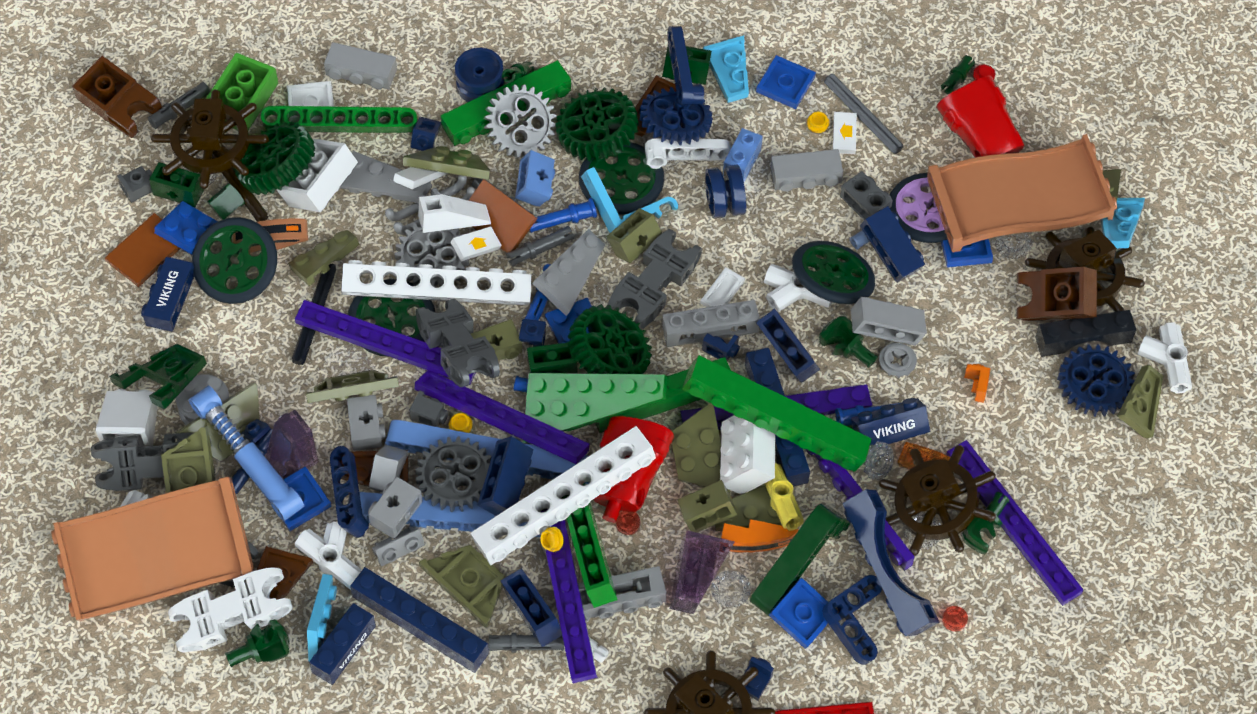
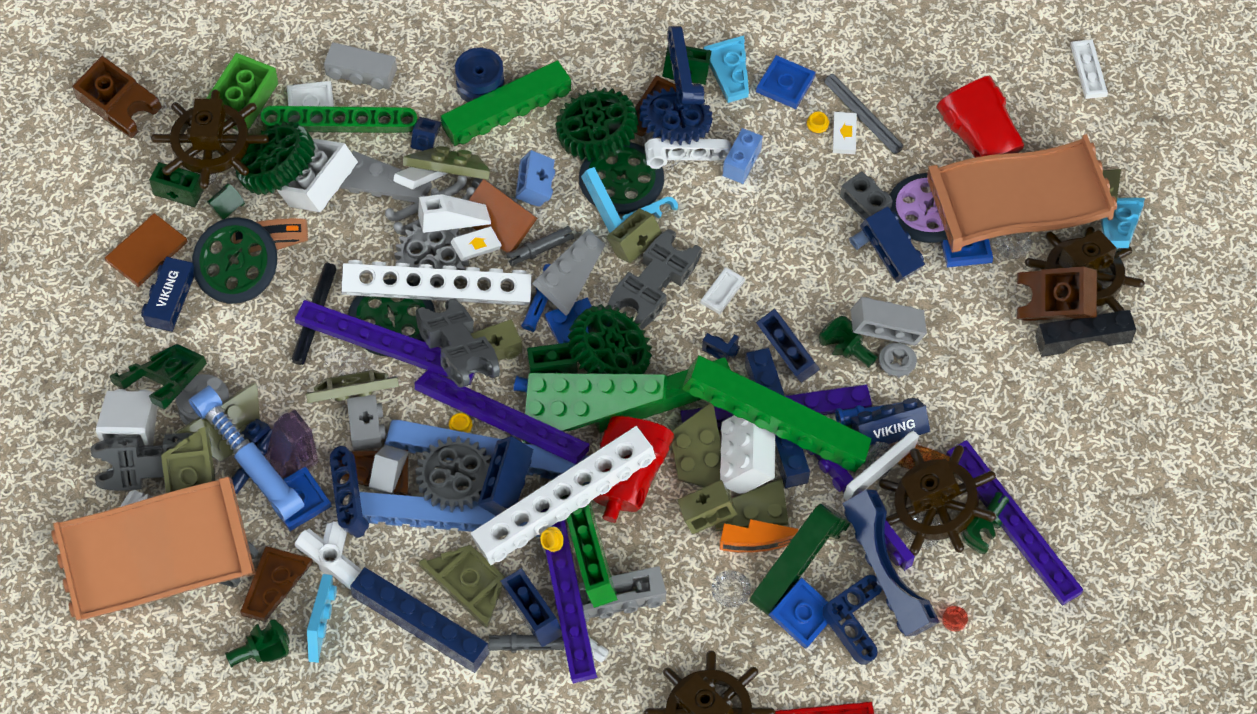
dark grey brick [117,166,152,203] -> none
dark grey pin [148,82,210,129] -> none
blue plate [154,201,218,255] -> none
white piece [168,568,293,652] -> none
dark brown axle [212,151,268,222] -> none
olive wing [288,230,360,286] -> none
dark blue brick [309,603,376,685] -> none
light grey brick [368,477,423,539] -> none
light grey hinge [372,526,425,567] -> none
dark grey brick [409,391,449,427] -> none
light grey gear [484,85,557,158] -> none
dark green pin [502,61,534,83] -> none
dark blue bracket [519,319,546,347] -> none
blue pin [530,198,597,233] -> none
clear red tile [616,511,640,535] -> none
light grey brick [662,300,760,347] -> none
clear purple wedge [669,530,735,614] -> none
dark blue wheel [705,164,746,219] -> none
dark blue bracket [745,657,774,701] -> none
white piece [764,264,832,312] -> none
light yellow piece [764,463,804,531] -> none
light grey brick [770,149,843,191] -> none
wedge [792,241,875,304] -> none
dark green pin [941,55,975,94] -> none
orange bracket [964,364,991,403] -> none
red plate [973,64,996,80] -> none
dark blue gear [1057,344,1135,417] -> none
olive wing [1117,365,1163,438] -> none
white piece [1138,322,1192,394] -> none
none -> white tile [843,431,919,501]
none -> white tile [1070,39,1108,99]

